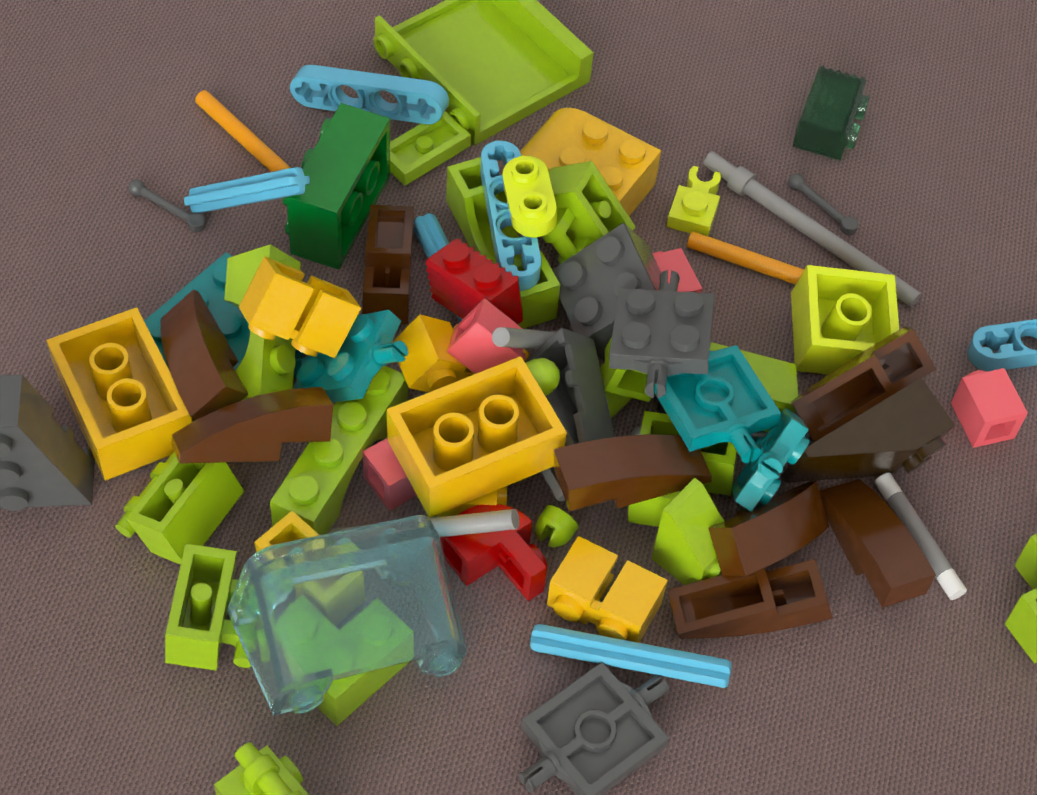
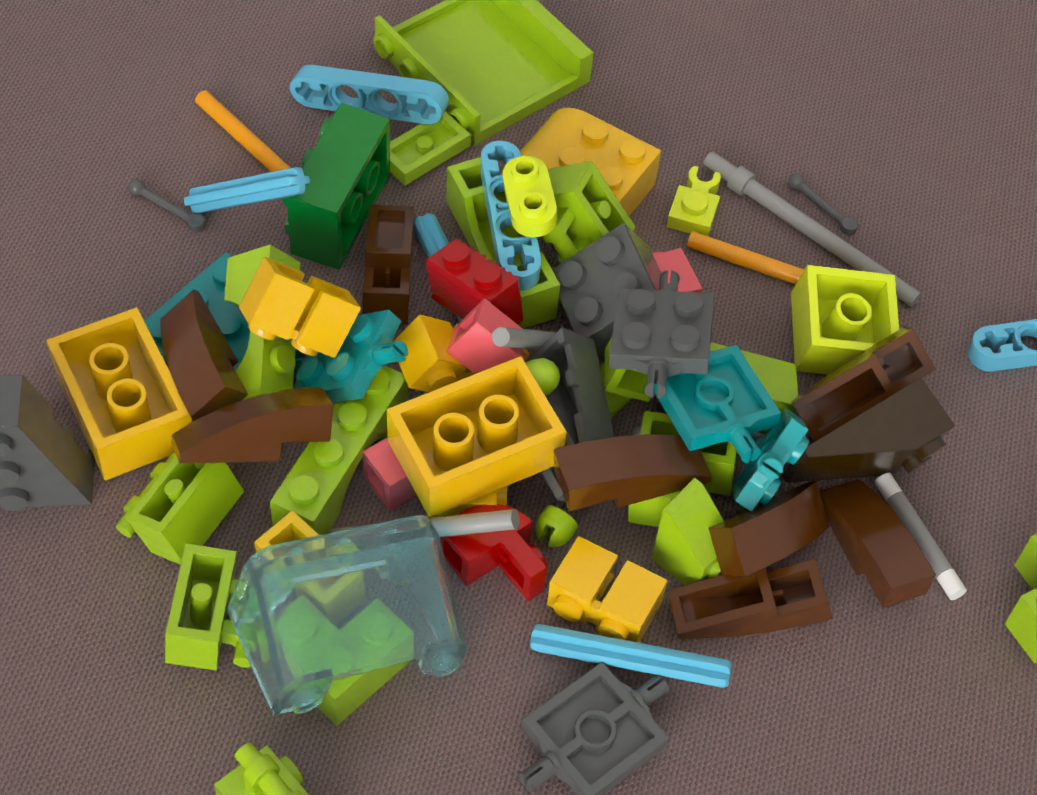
clear green brick [792,65,870,161] -> none
coral brick [951,368,1028,448] -> none

